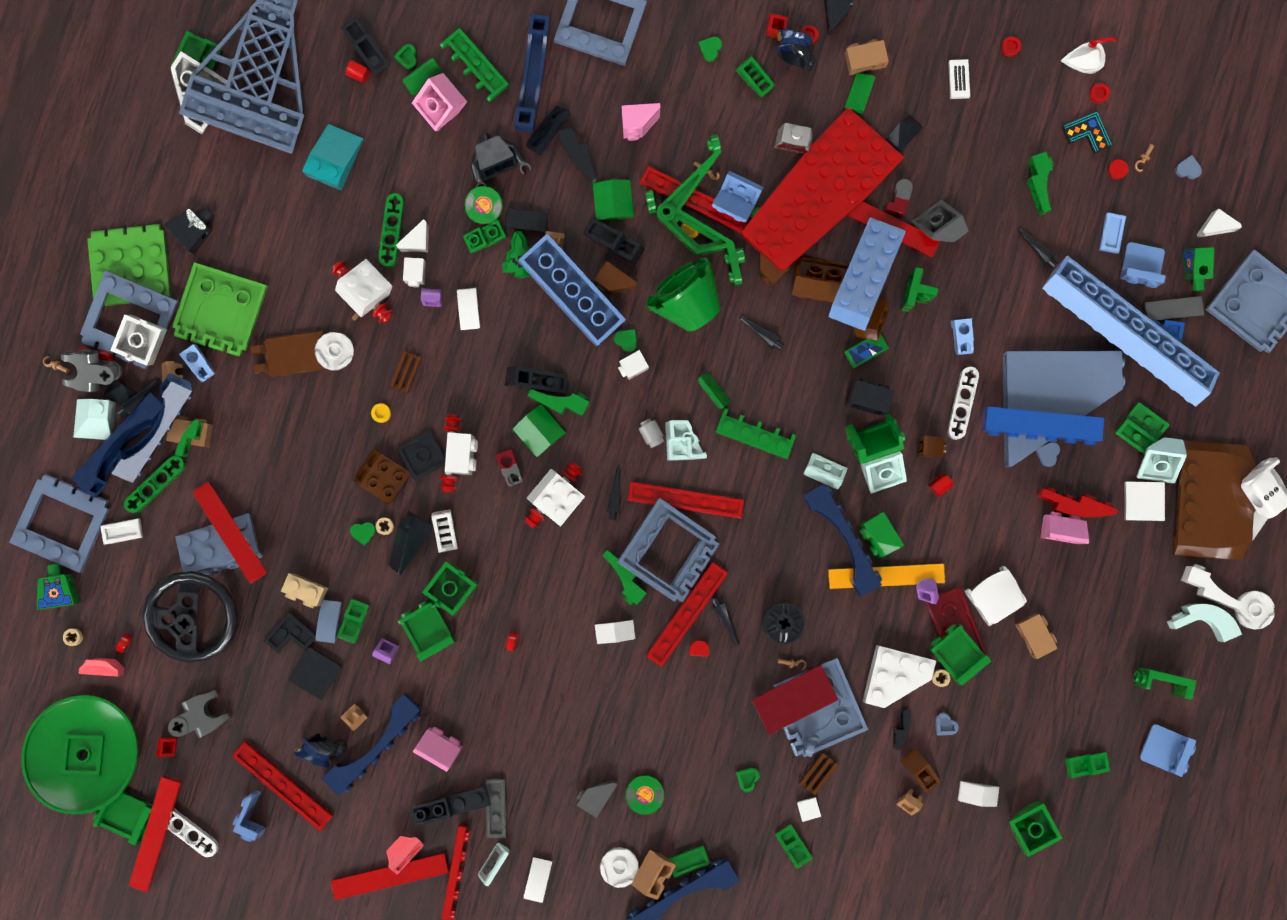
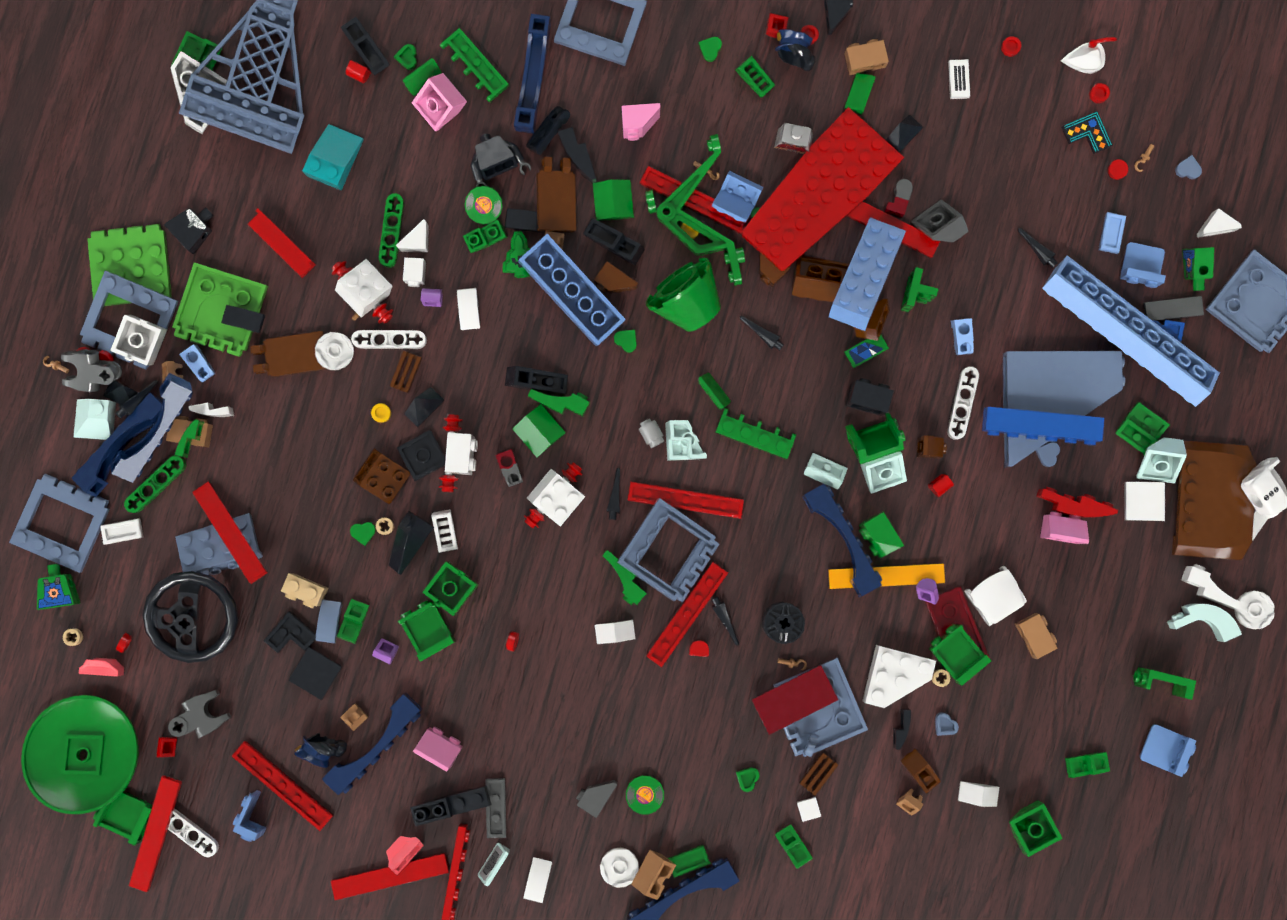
white brick [618,350,649,380] -> none
green slope [1027,152,1053,216] -> none
none -> white slope [189,403,234,417]
none -> black slope [221,305,265,333]
none -> red panel [248,208,316,278]
none -> white beam [351,330,427,349]
none -> black slope [404,387,445,427]
none -> reddish brown tile [536,157,576,232]

